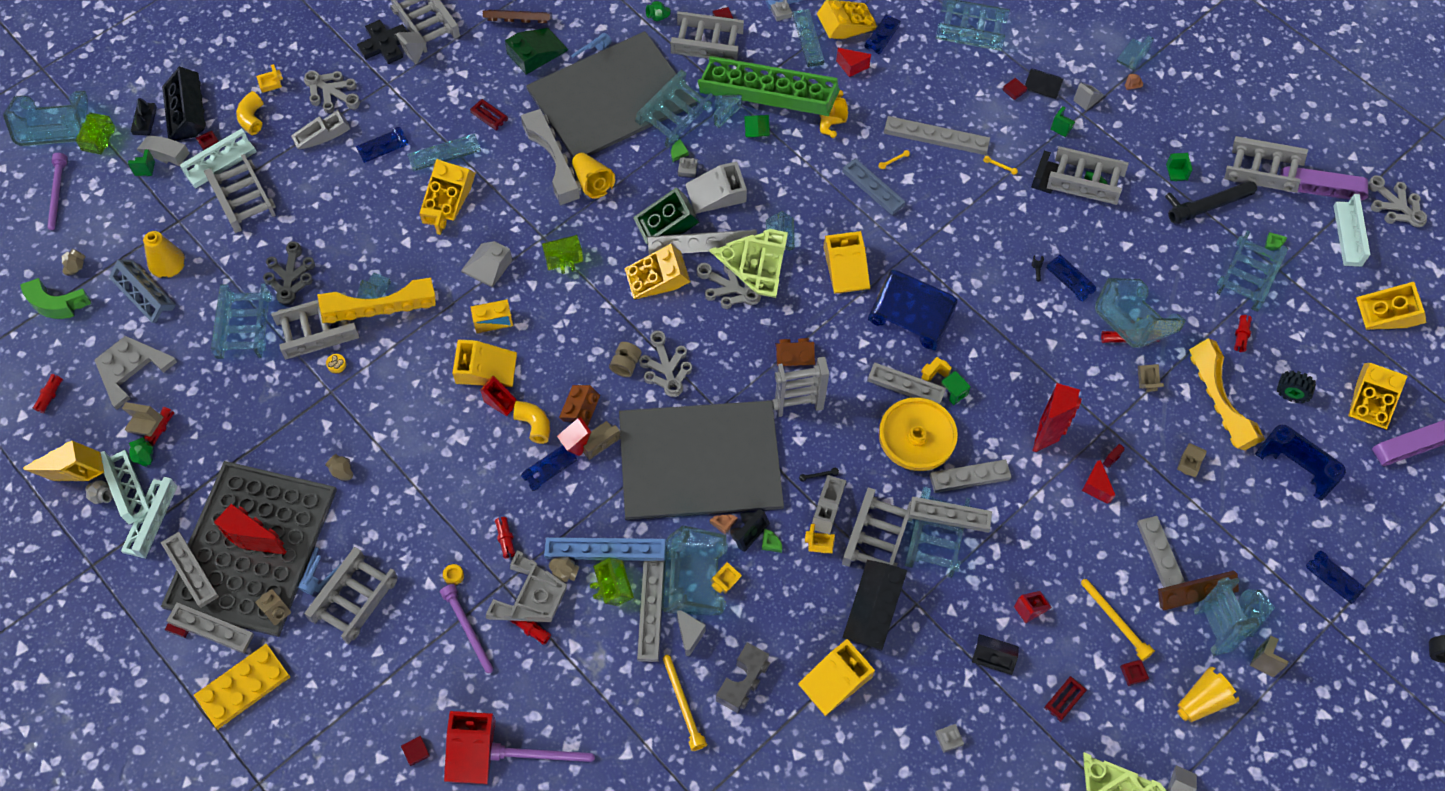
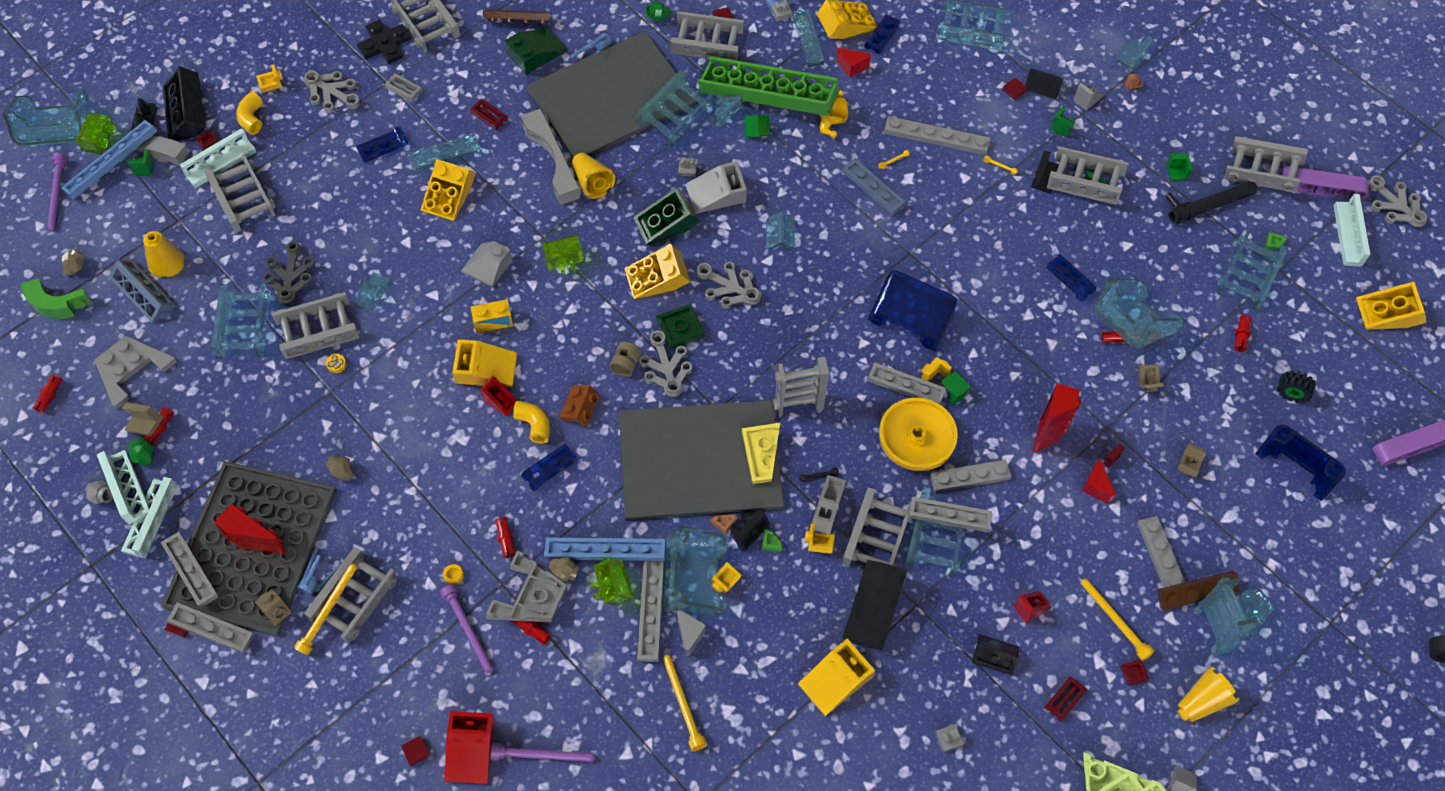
yellow slope [23,441,104,481] -> none
yellow plate [194,643,290,730] -> none
light grey slope [291,110,351,150] -> none
yellow arch [317,278,435,323] -> none
light grey slope [396,32,426,64] -> none
yellow bracket [419,207,447,235] -> none
slope [557,417,591,456] -> none
dark tan panel [583,421,620,460] -> none
light grey plate [647,229,757,255] -> none
bright green tile [671,139,689,162] -> none
yellowish green wedge [709,229,788,298] -> none
flat silver arch [716,642,770,714] -> none
dark orange bracket [775,338,815,366] -> none
yellow slope [823,231,870,294] -> none
black hand [1031,255,1044,282] -> none
yellow arch [1189,338,1266,451] -> none
dark tan panel [1250,636,1288,677] -> none
clear blue plate [1306,551,1366,604] -> none
yellow slope [1348,363,1408,430] -> none
none -> medium blue plate [61,120,157,199]
none -> yellow piece [294,564,357,655]
none -> light grey tile [384,73,423,103]
none -> dark green plate [656,304,705,349]
none -> light yellow wing [742,423,780,485]

